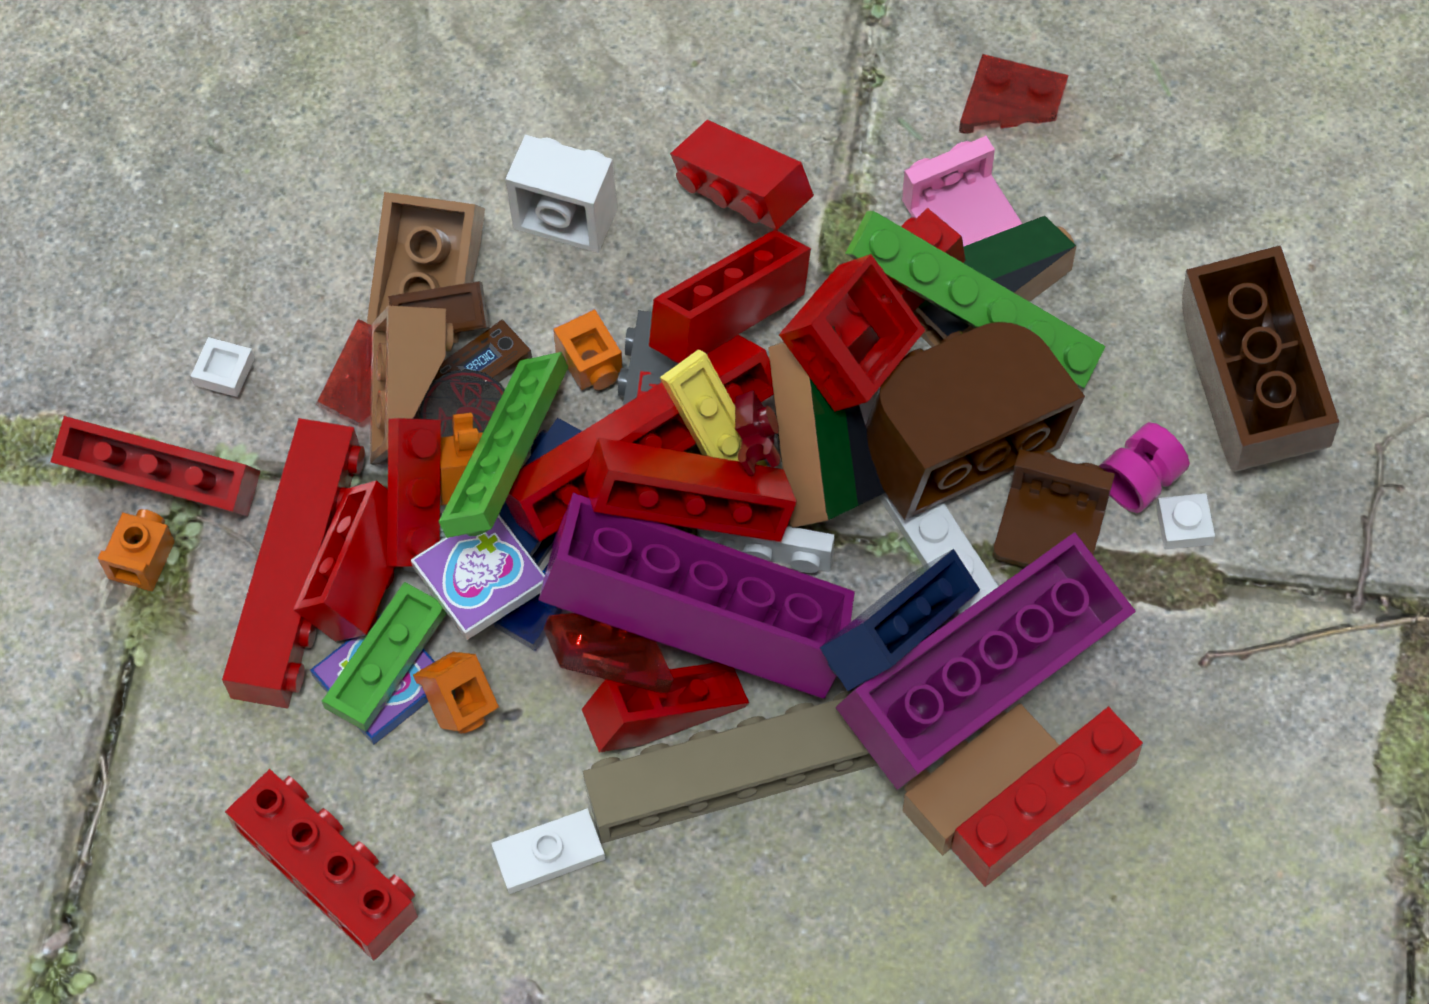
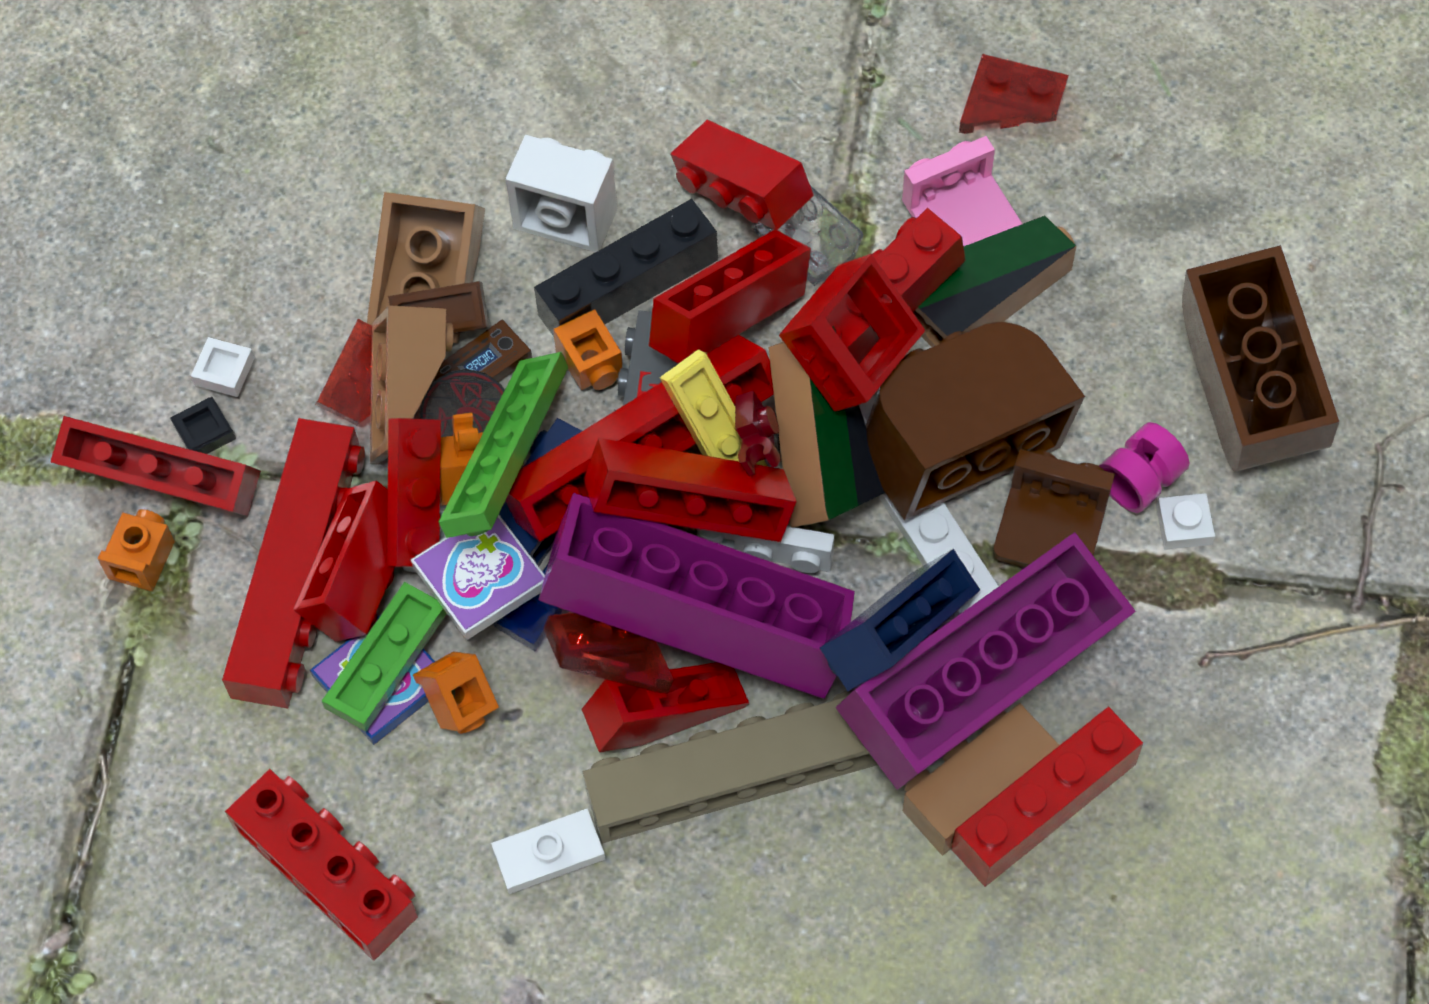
bright green plate [845,211,1106,388] -> none
none -> black tile [170,396,236,454]
none -> black brick [534,198,718,337]
none -> clear bracket [751,185,863,286]

